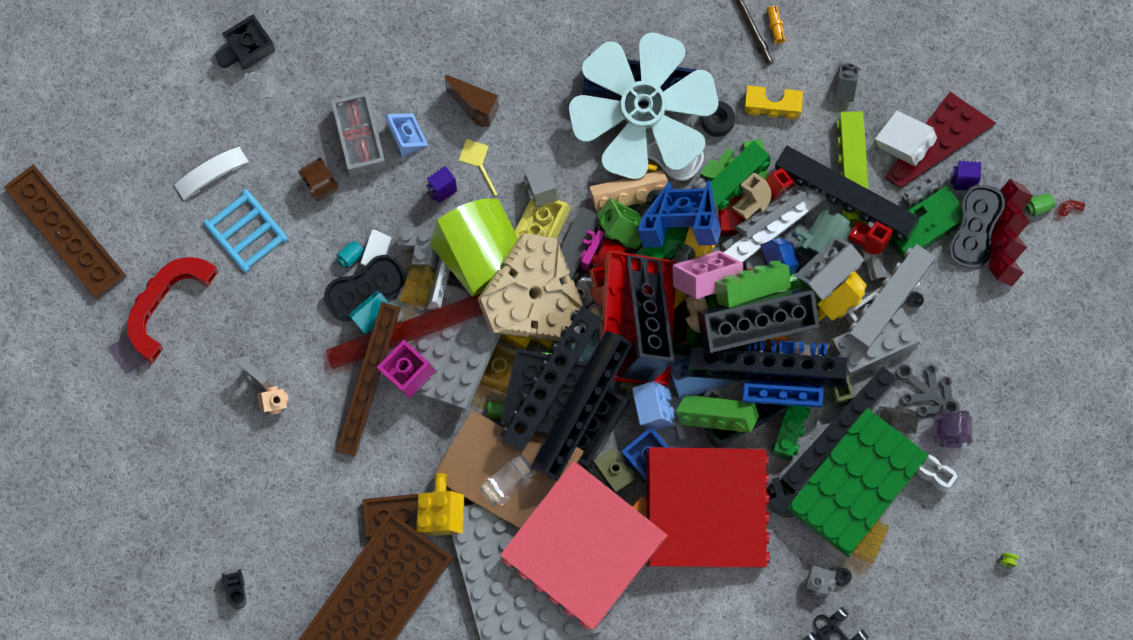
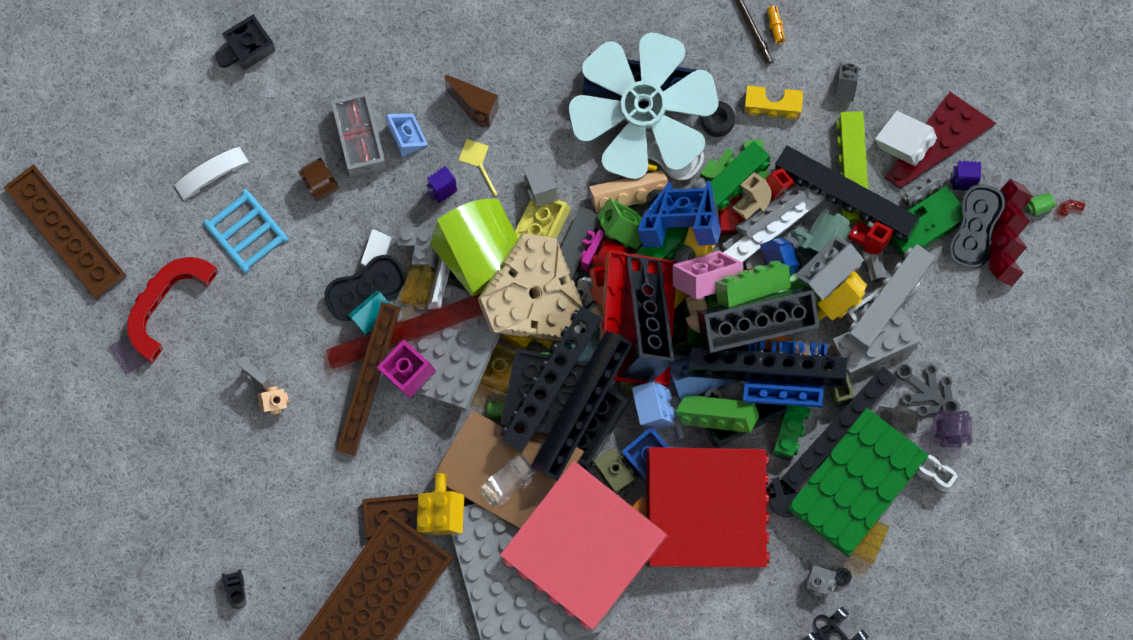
teal brick [336,240,364,268] -> none
black hinge [908,292,924,308] -> none
lime bush [1000,553,1019,567] -> none

